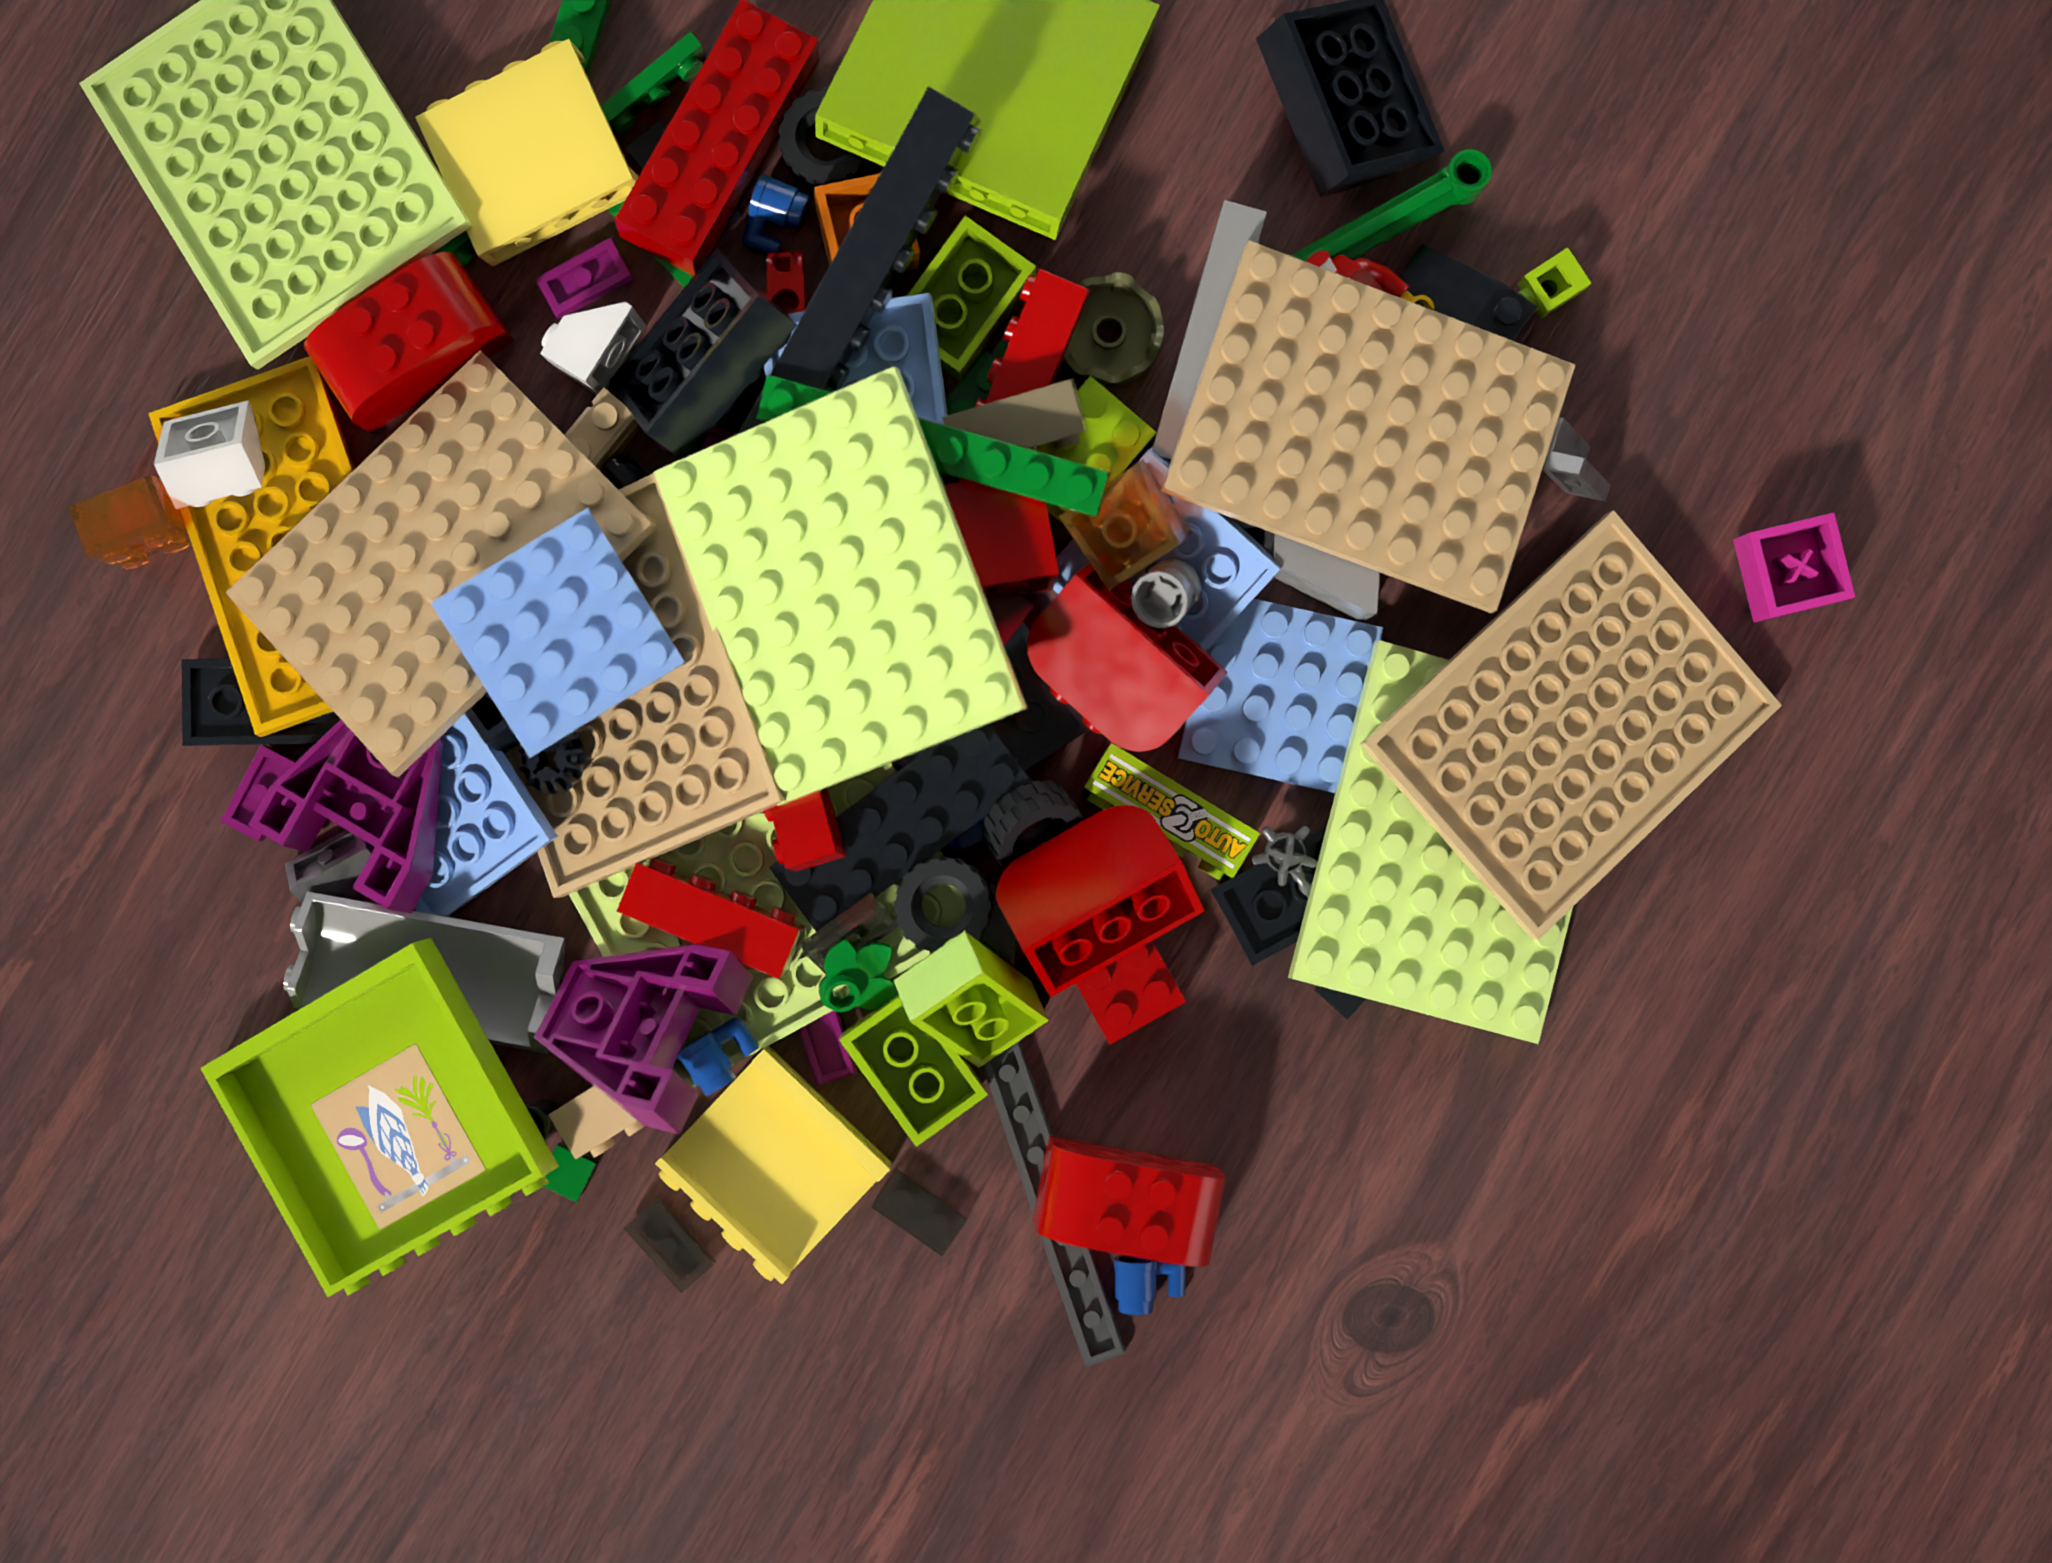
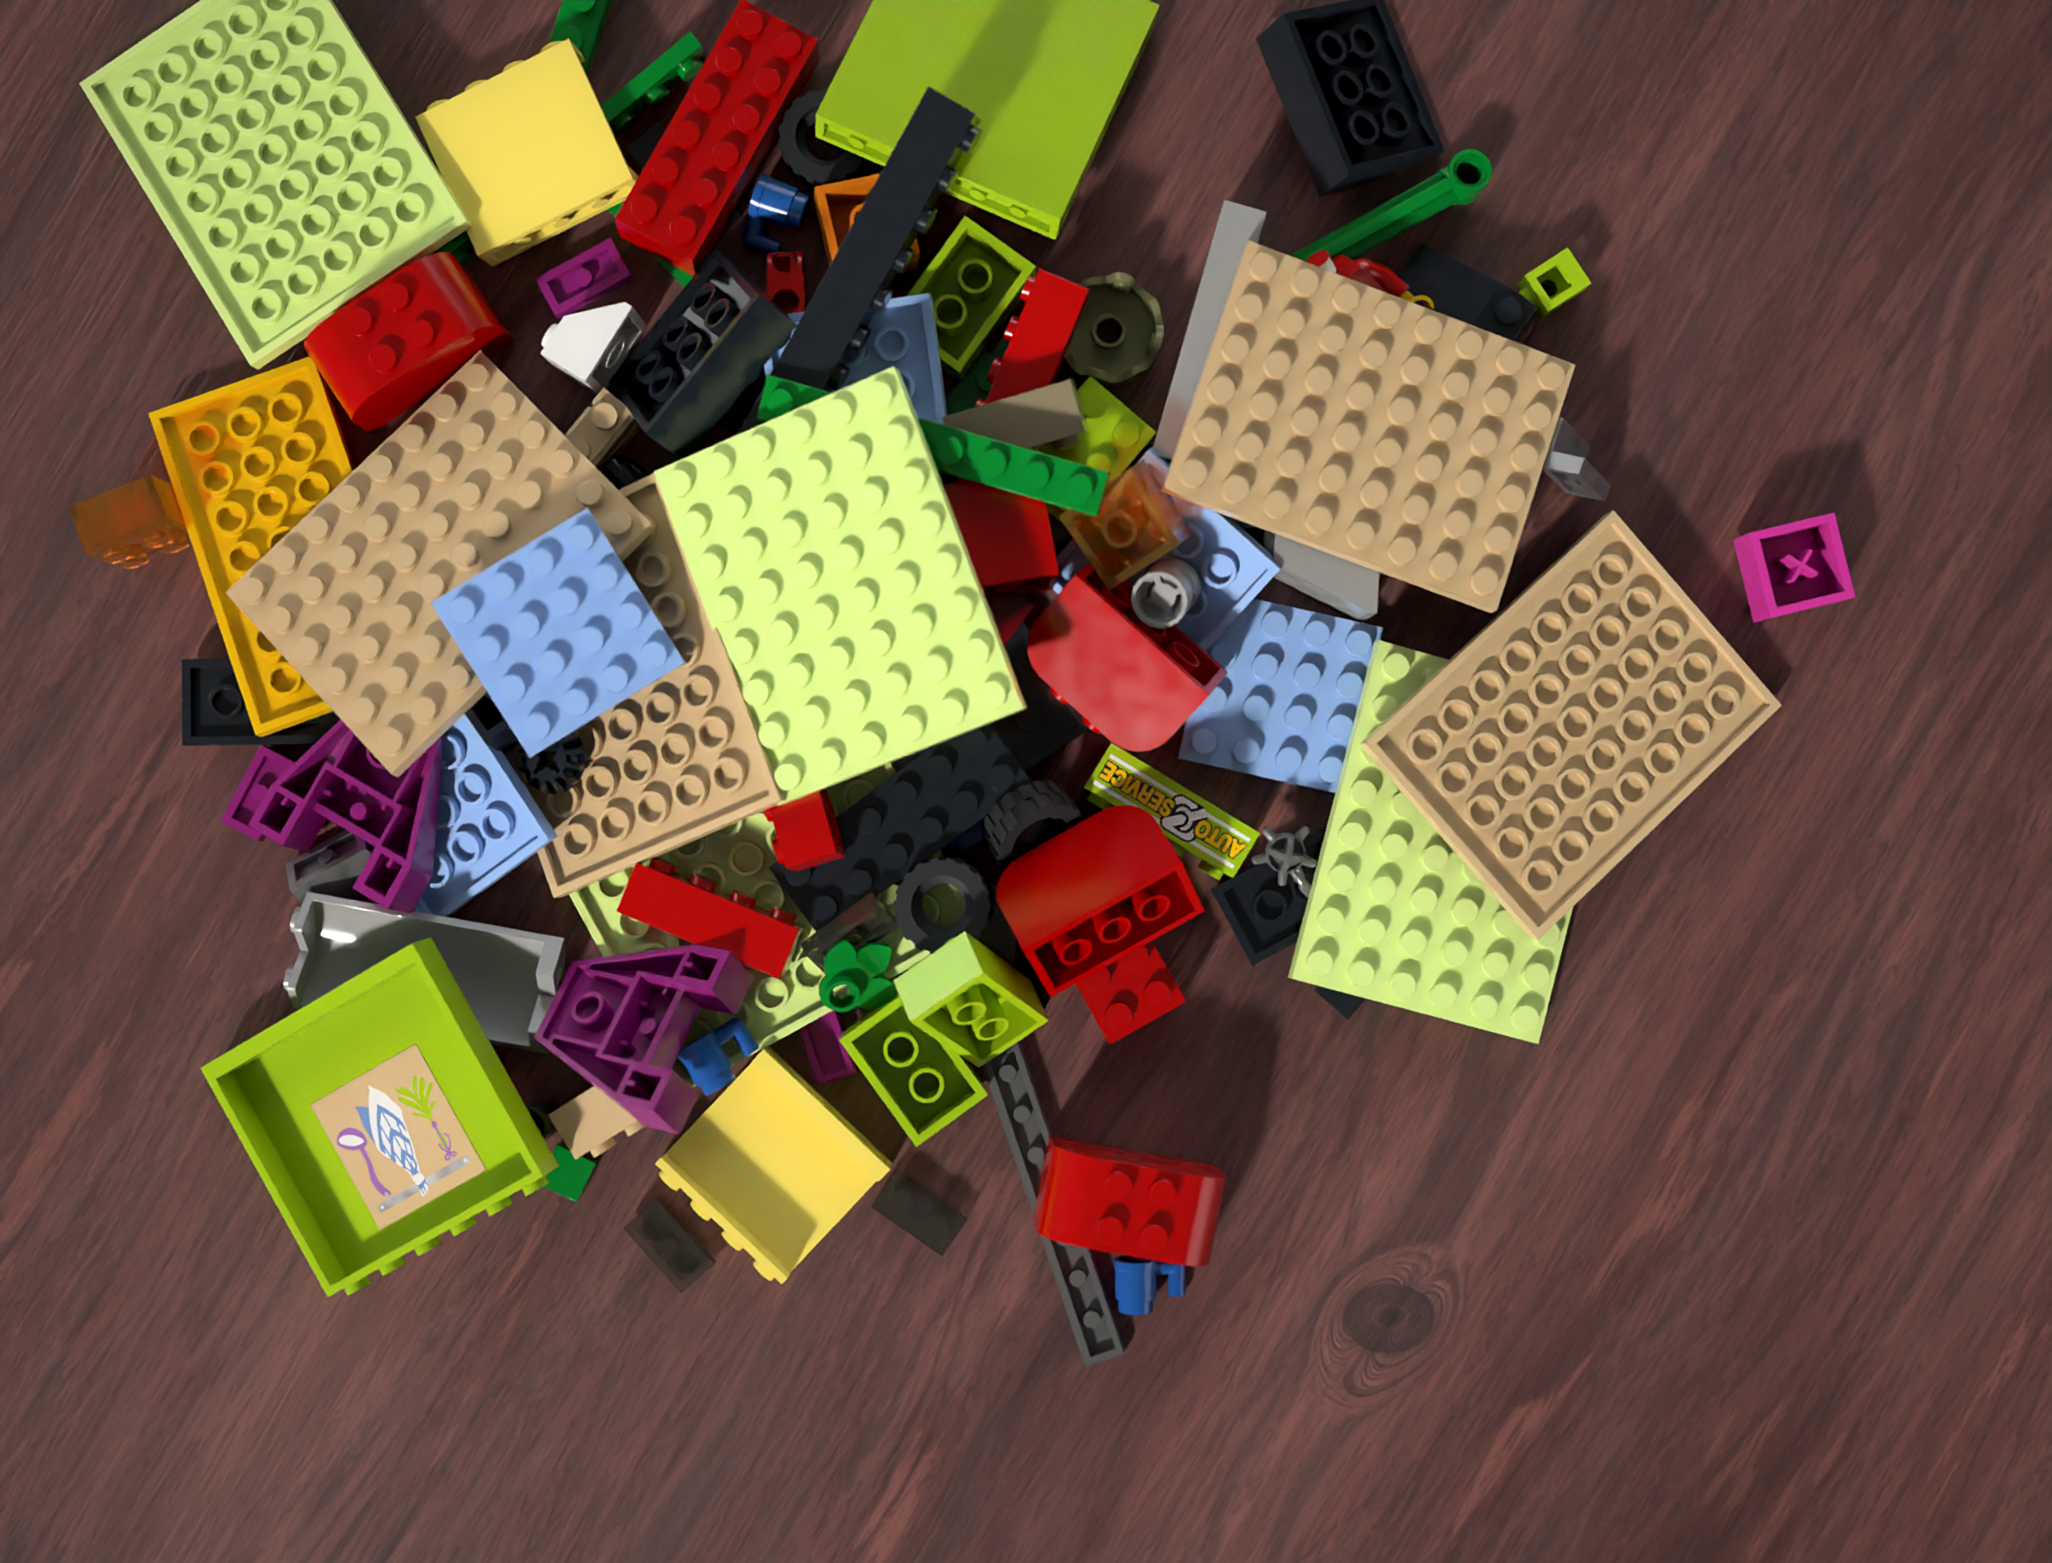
white slope [154,400,265,509] -> none

